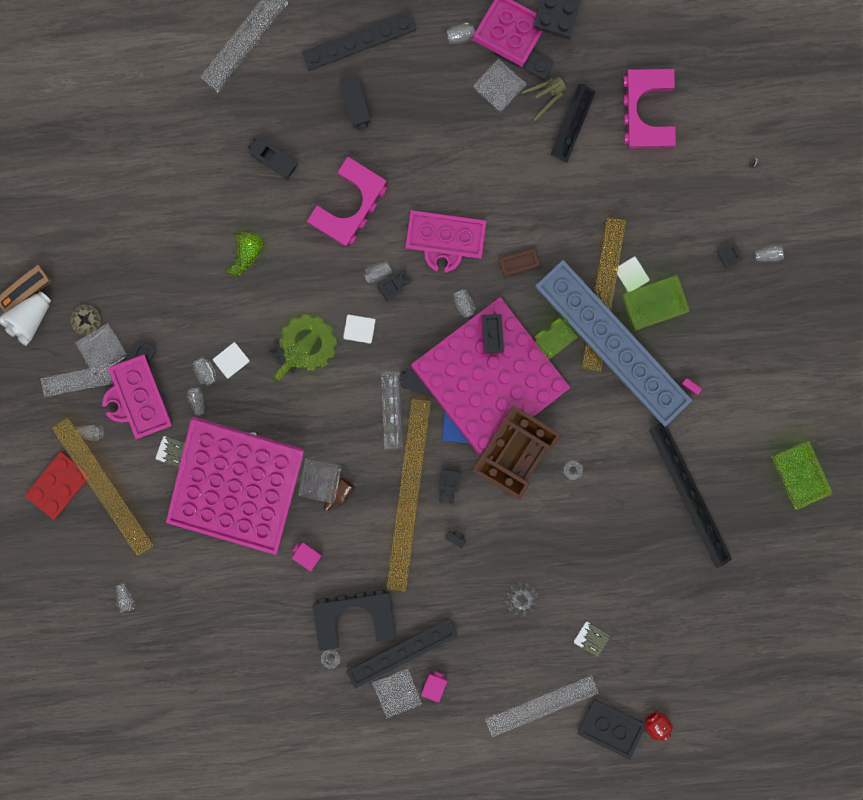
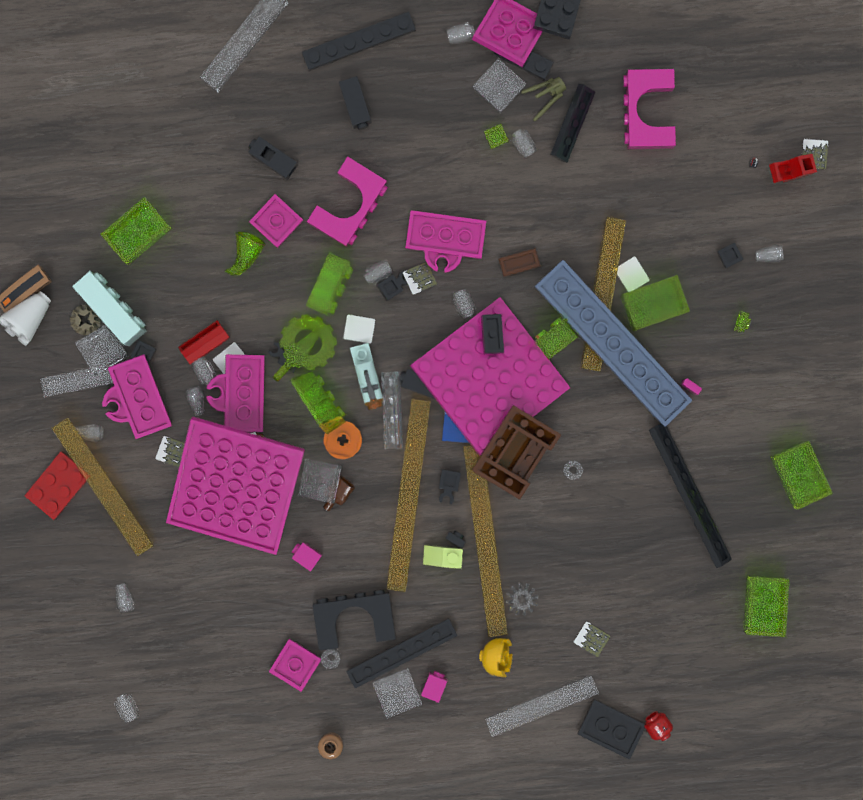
none -> light aqua brick [72,271,147,346]
none -> clear neon green brick [100,197,172,266]
none -> clear brick [114,693,139,723]
none -> red piece [178,320,230,365]
none -> dark pink plate [206,354,264,432]
none -> dark pink plate [249,194,304,248]
none -> dark pink plate [269,638,322,692]
none -> clear neon green slope [290,372,346,434]
none -> clear neon green brick [306,253,353,317]
none -> medium nougat head [318,732,343,759]
none -> orange plate [324,421,362,459]
none -> light aqua plate [350,343,384,410]
none -> sticker [403,262,437,294]
none -> yellowish green slope [423,545,463,568]
none -> clear yellow plate [463,446,508,637]
none -> yellow cylinder [479,638,513,678]
none -> clear neon green plate [483,124,509,150]
none -> clear brick [511,129,537,158]
none -> clear neon green plate [734,311,751,333]
none -> clear neon green brick [743,575,789,637]
none -> red brick [769,154,817,183]
none -> sticker [802,139,828,169]

